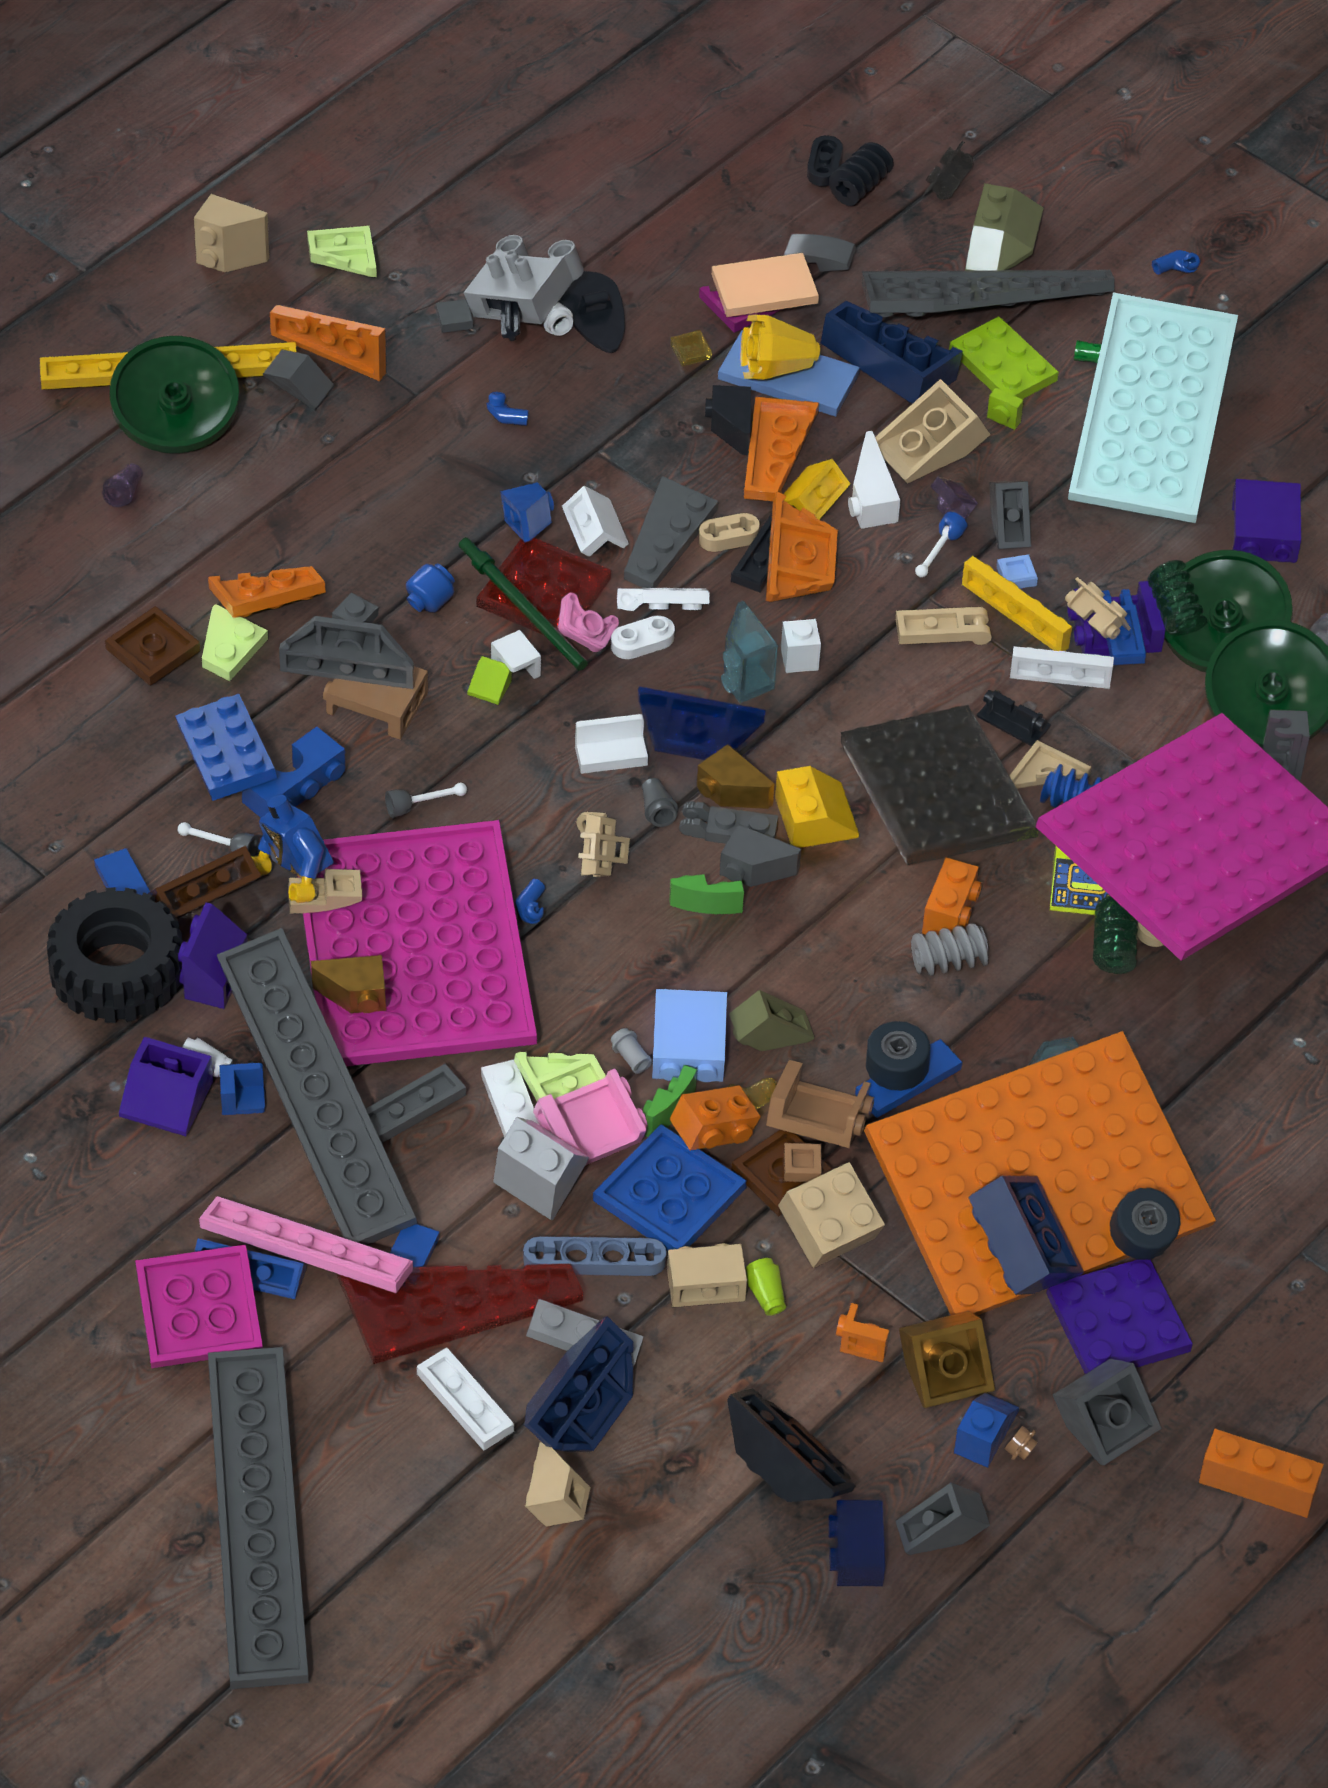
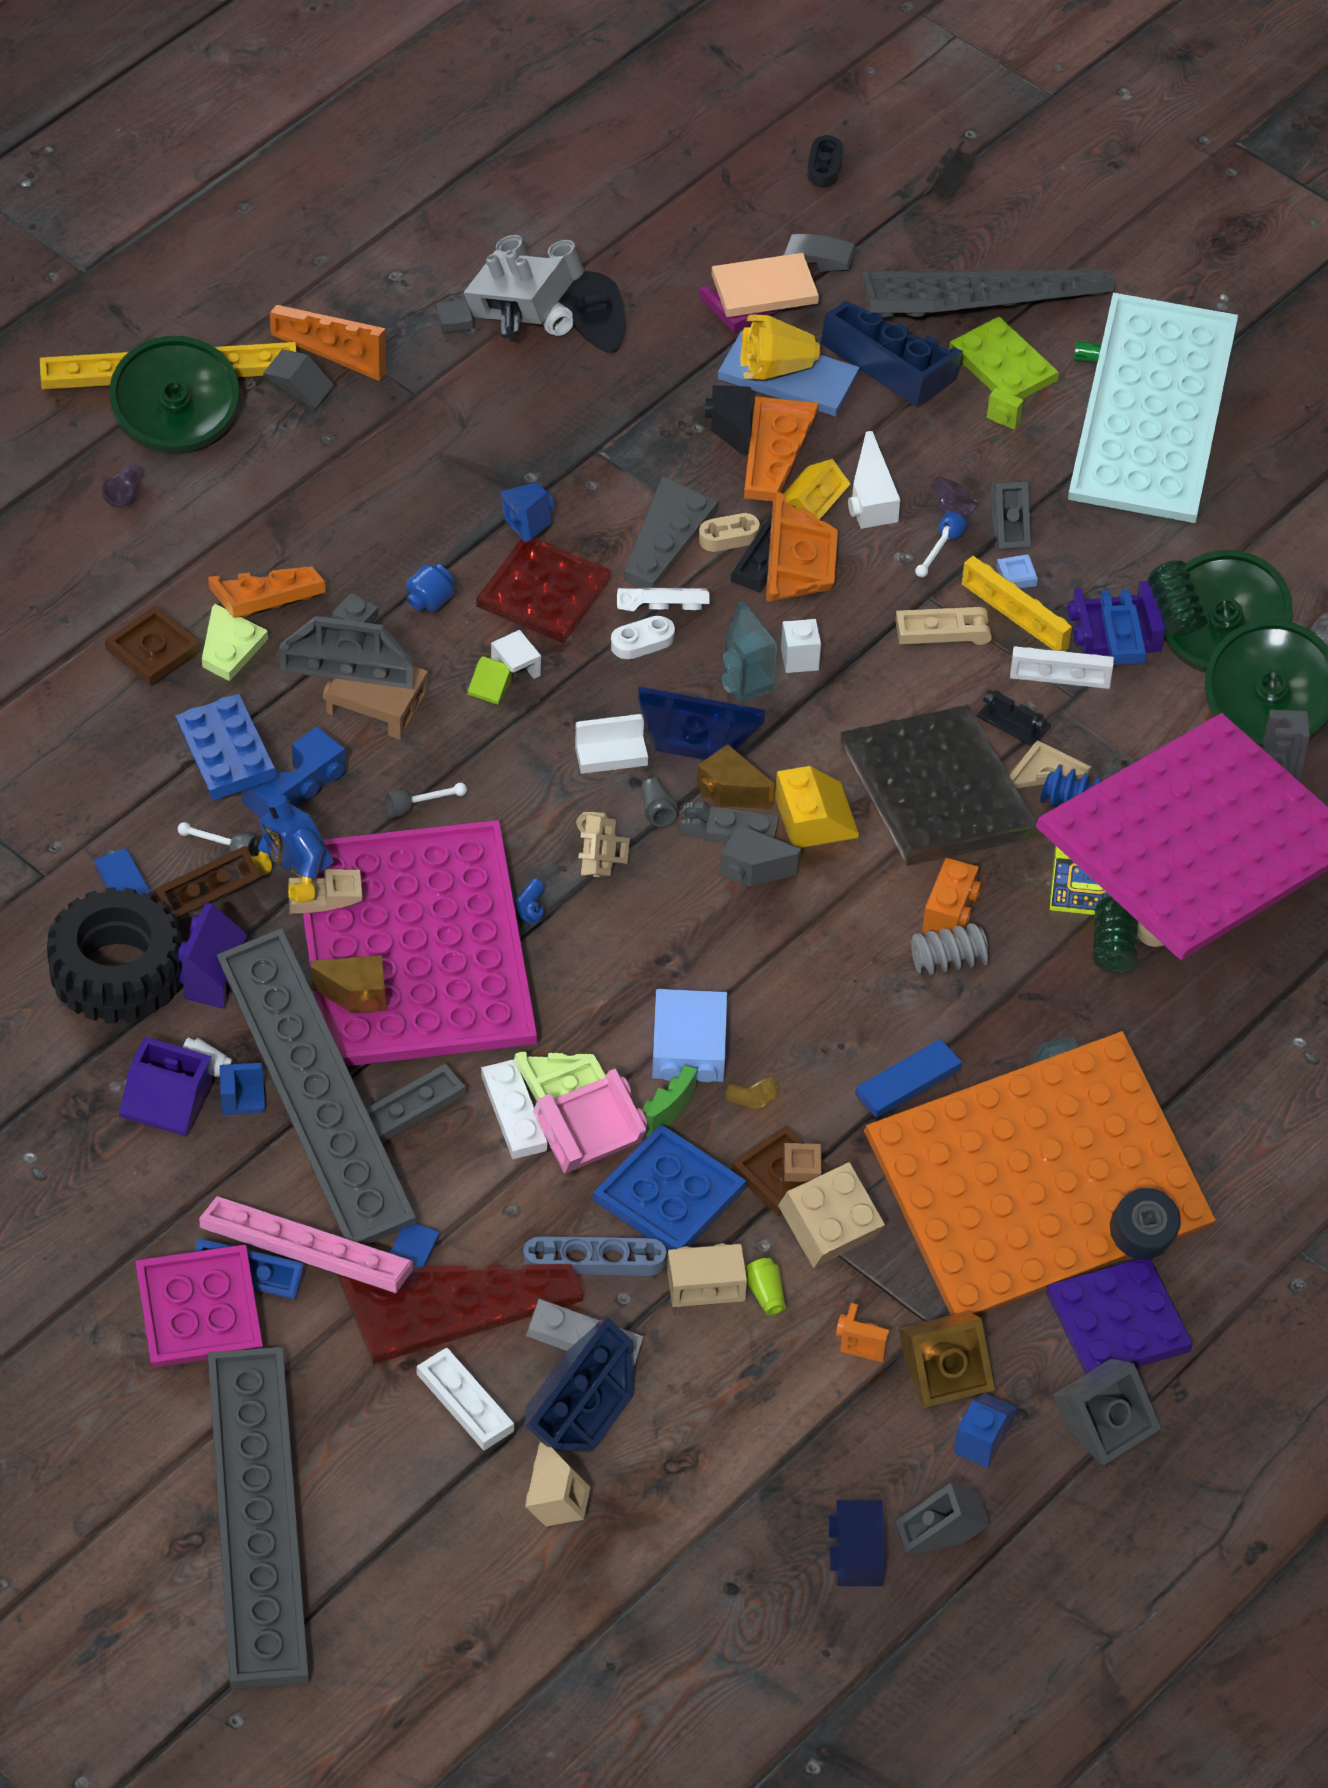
tan slope [194,194,269,272] -> none
yellowish green wing [307,226,377,277] -> none
dark green bar [458,537,588,671] -> none
blue arm [486,392,529,426] -> none
light grey slope [493,1117,589,1220] -> none
bright pink piece [558,593,619,652] -> none
white panel [562,486,629,557] -> none
light grey pin [611,1028,652,1074] -> none
bright green slope [669,874,744,914] -> none
clear yellow tile [670,330,712,366] -> none
orange brick [670,1085,761,1150] -> none
black wedge [727,1388,856,1502] -> none
olive slope [729,990,814,1051] -> none
medium nougat panel [766,1060,874,1148] -> none
black piece [829,142,894,206] -> none
black wheel [866,1021,930,1091] -> none
tan slope [875,379,990,484] -> none
olive wedge [965,183,1044,271] -> none
dark blue slope [968,1175,1084,1295] -> none
medium nougat plate [1004,1425,1038,1460] -> none
tan hinge [1065,577,1131,639] -> none
blue arm [1152,250,1200,275] -> none
orange brick [1199,1429,1324,1518] -> none
dark purple panel [1232,479,1301,563] -> none

